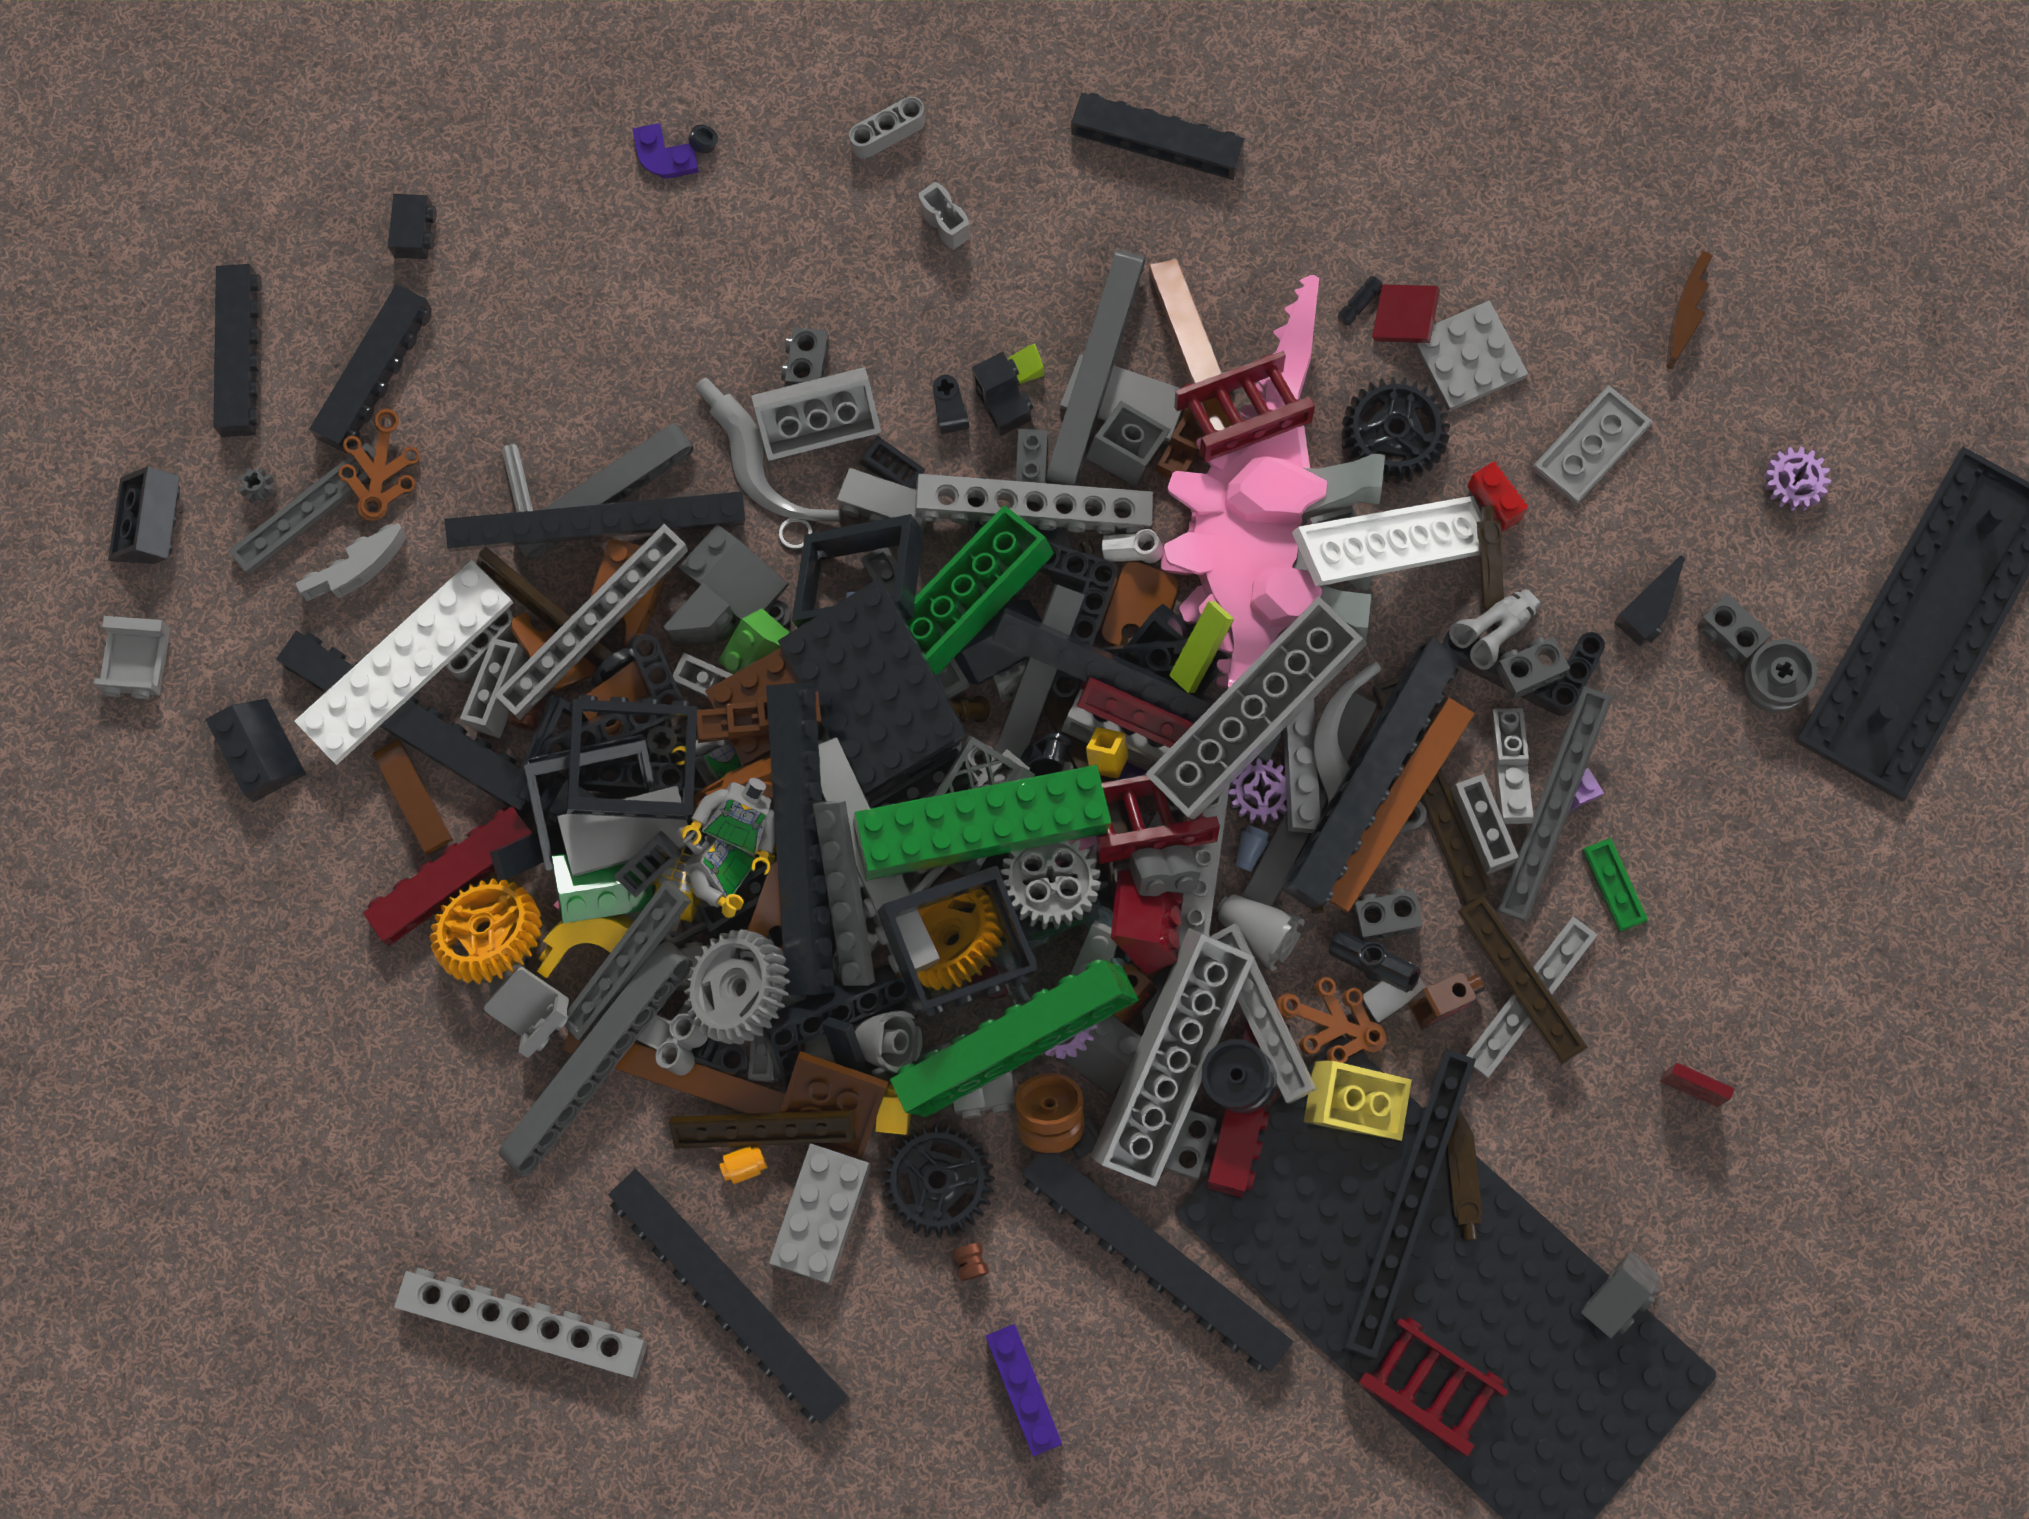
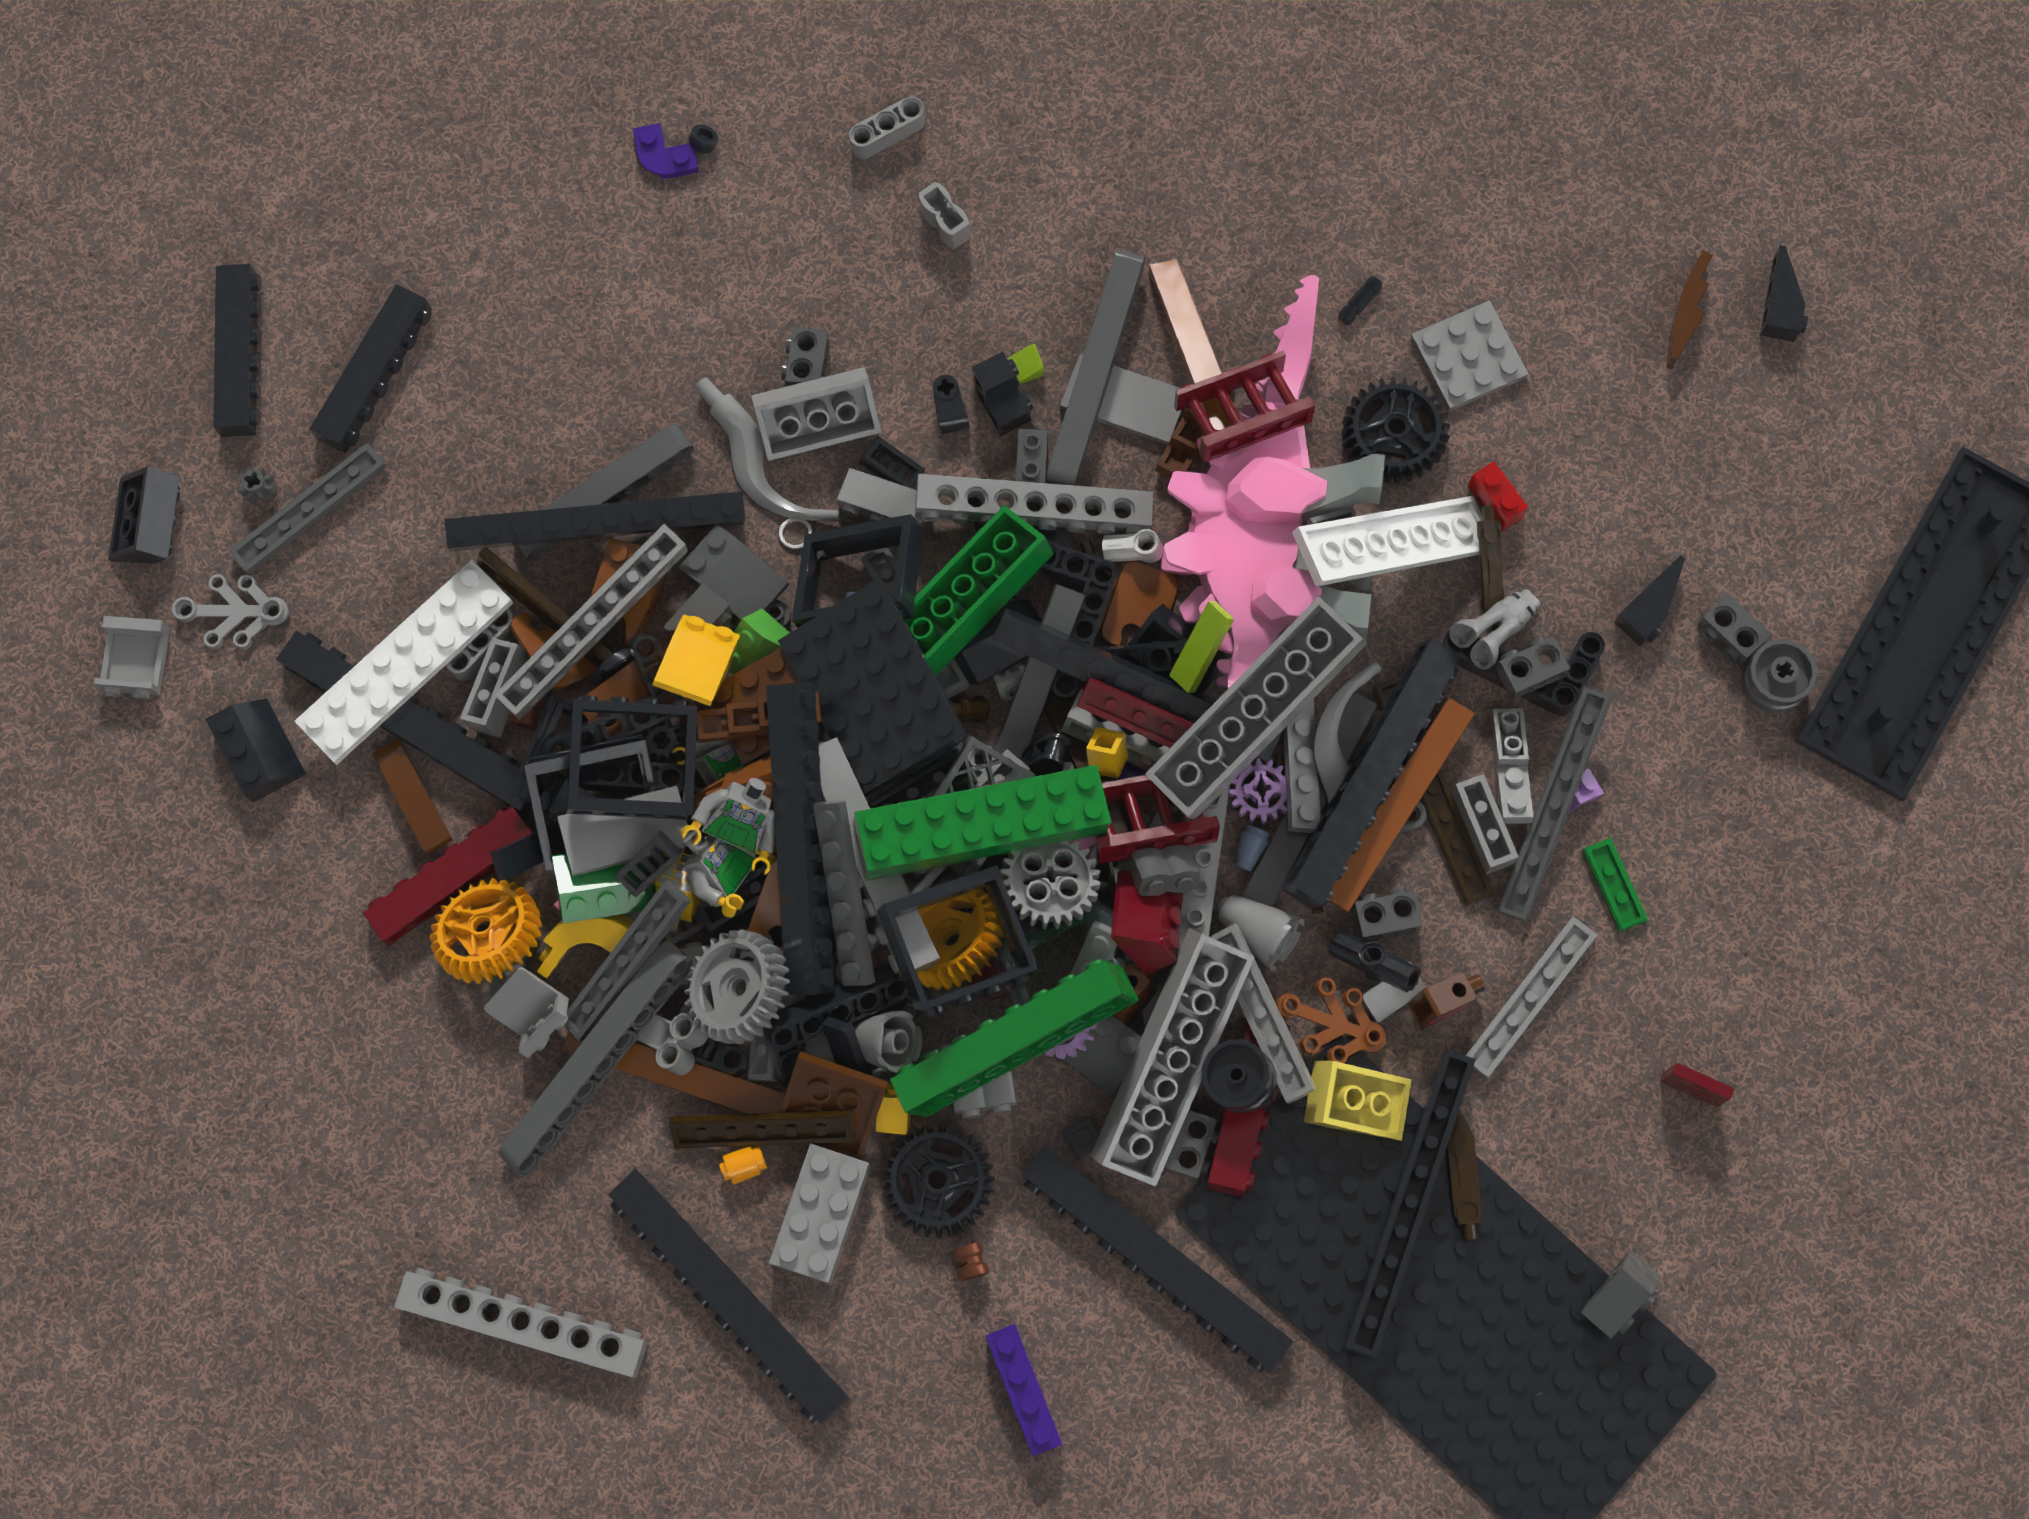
light grey slope [296,523,407,601] -> none
dark orange plant [338,409,420,522] -> none
black brick [388,194,437,259] -> none
light grey axle [502,444,533,512] -> none
dark orange wheel [1015,1073,1085,1153] -> none
black brick [1071,92,1245,180] -> none
dark grey slope [1086,400,1171,487] -> none
dark red fence [1356,1317,1508,1456] -> none
dark red tile [1372,284,1440,343] -> none
dark brown tile [1457,895,1588,1065] -> none
light grey tile [1531,385,1653,506] -> none
lavender gear [1764,447,1831,511] -> none
none -> light grey plant [172,574,289,650]
none -> yellow slope [653,615,740,706]
none -> black slope [1760,245,1808,342]

